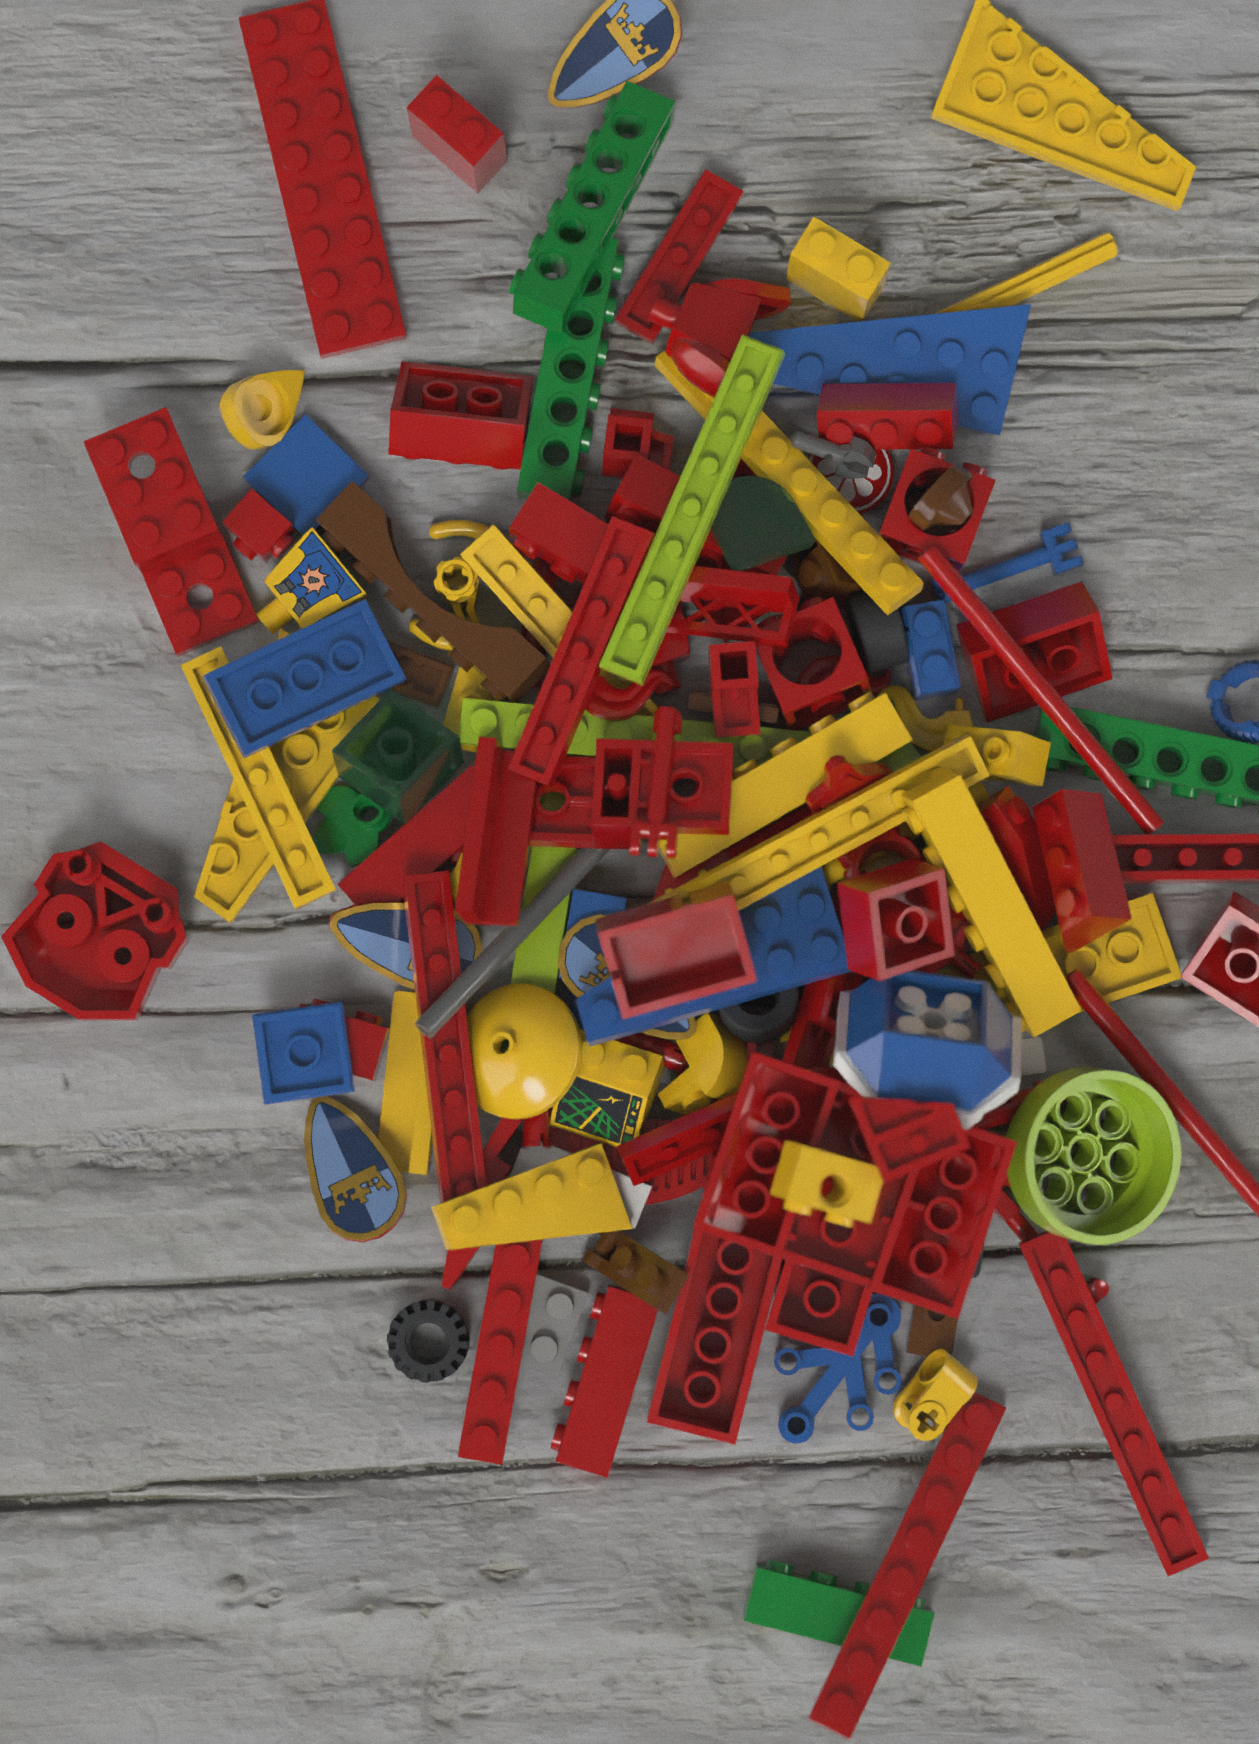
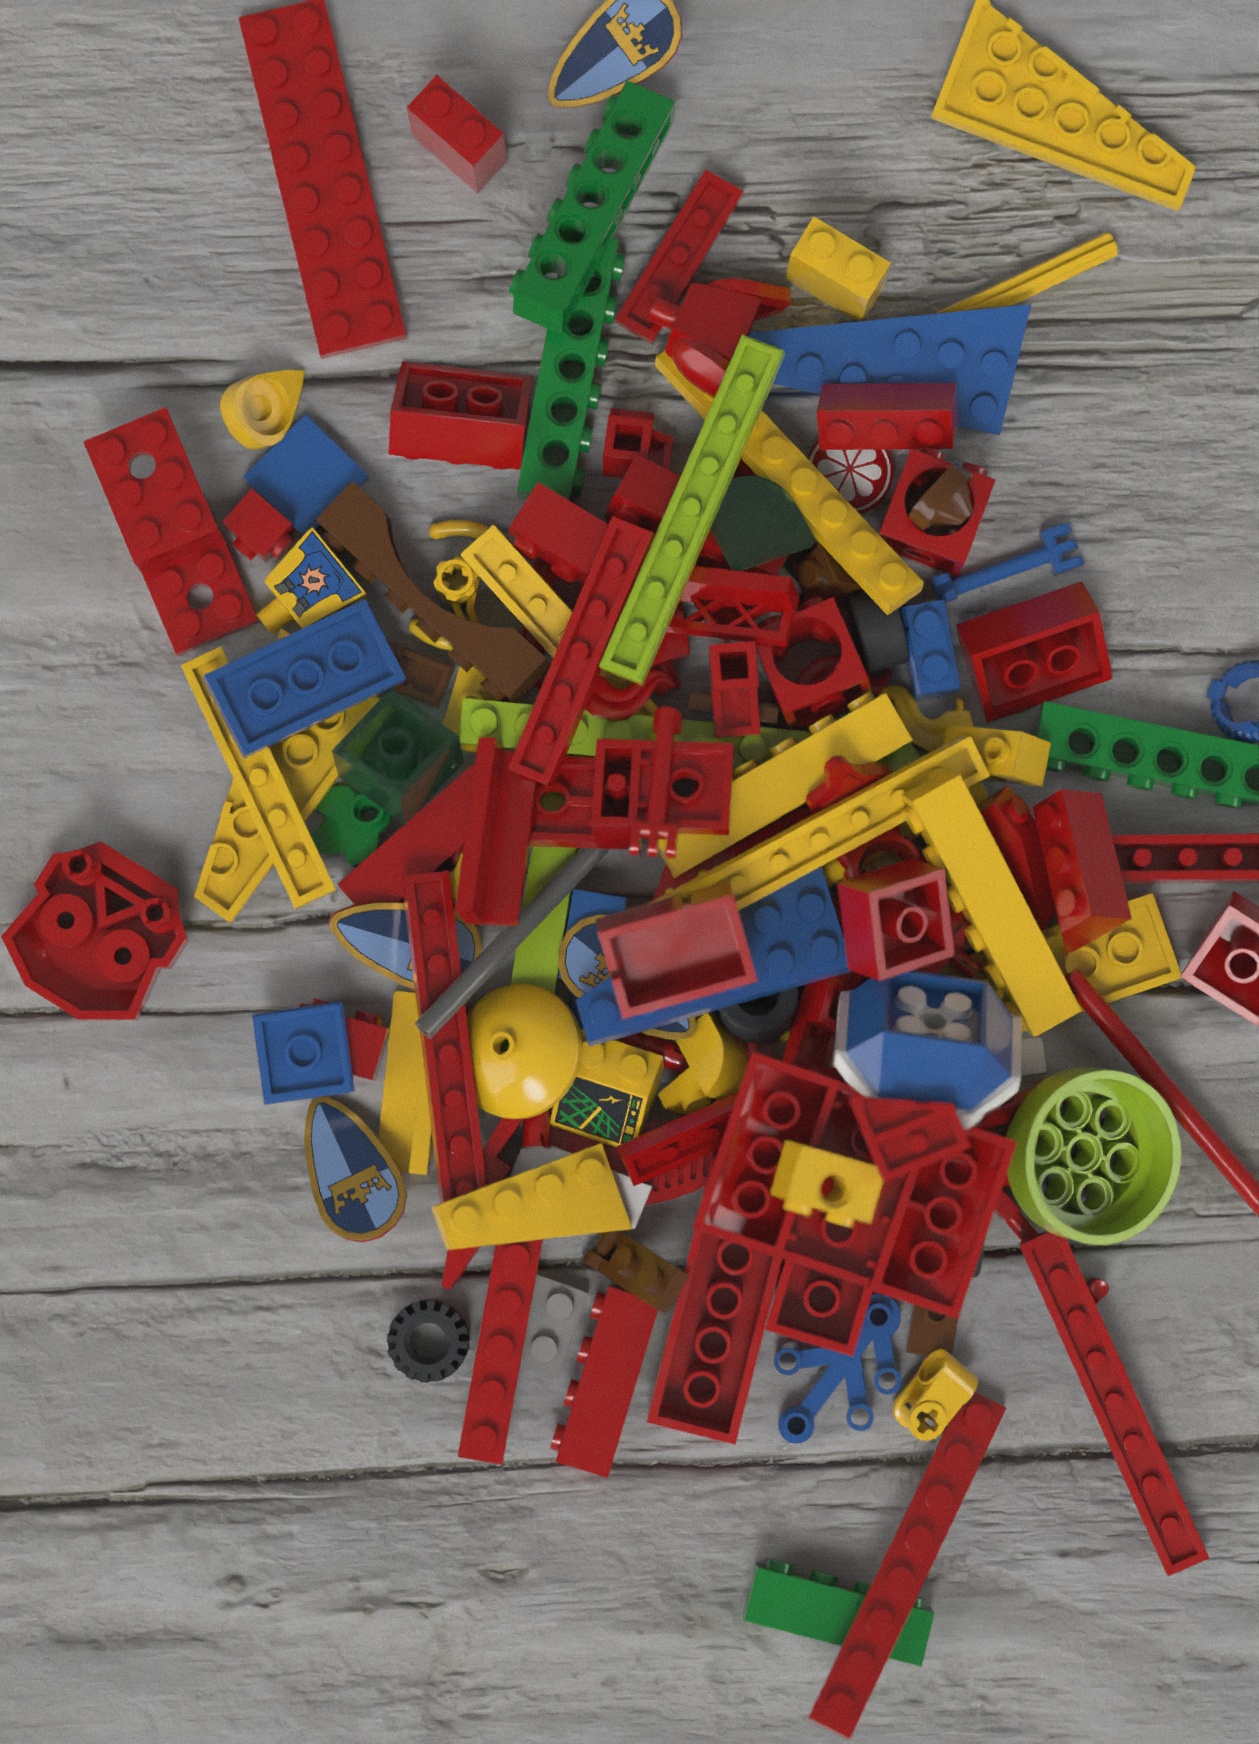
dark grey bar [791,431,876,479] -> none
red piece [917,544,1164,835] -> none

